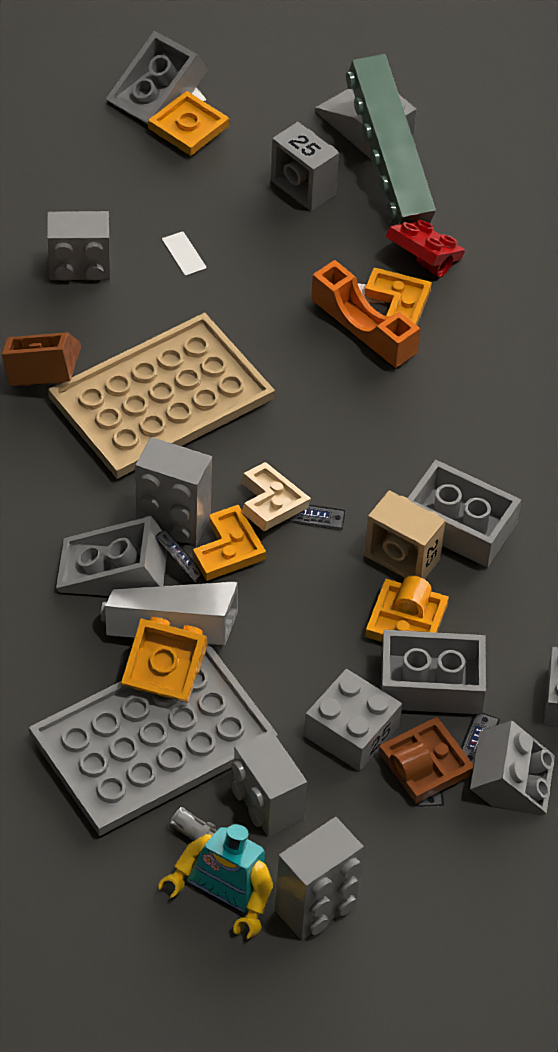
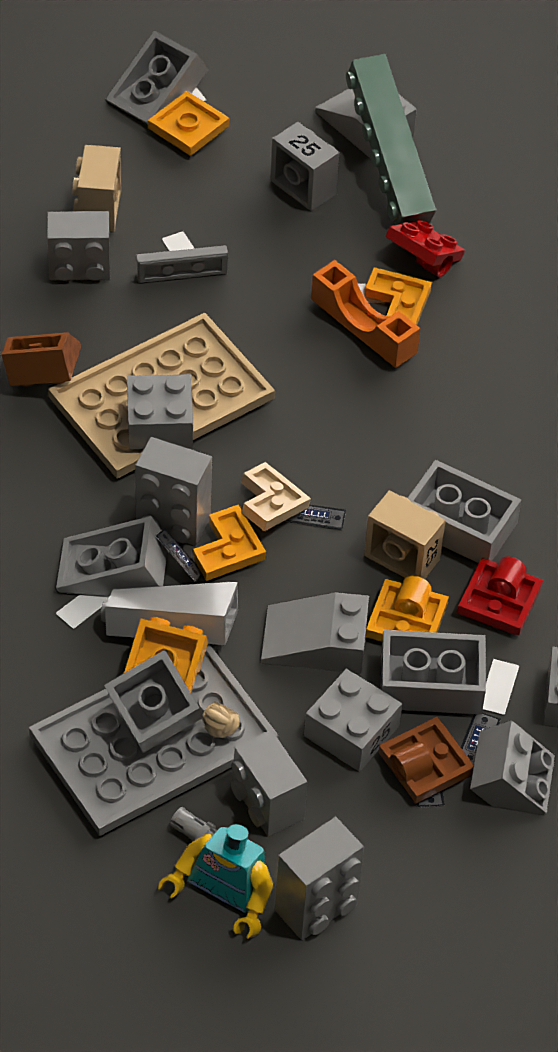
none -> white sticker [56,594,110,629]
none -> tan brick [73,145,121,232]
none -> light grey brick [104,650,203,753]
none -> light grey brick [127,374,193,449]
none -> light grey tile [136,245,228,283]
none -> tan piece [203,702,240,738]
none -> light grey slope [261,592,369,674]
none -> red plate [457,556,543,636]
none -> white sticker [483,659,519,715]

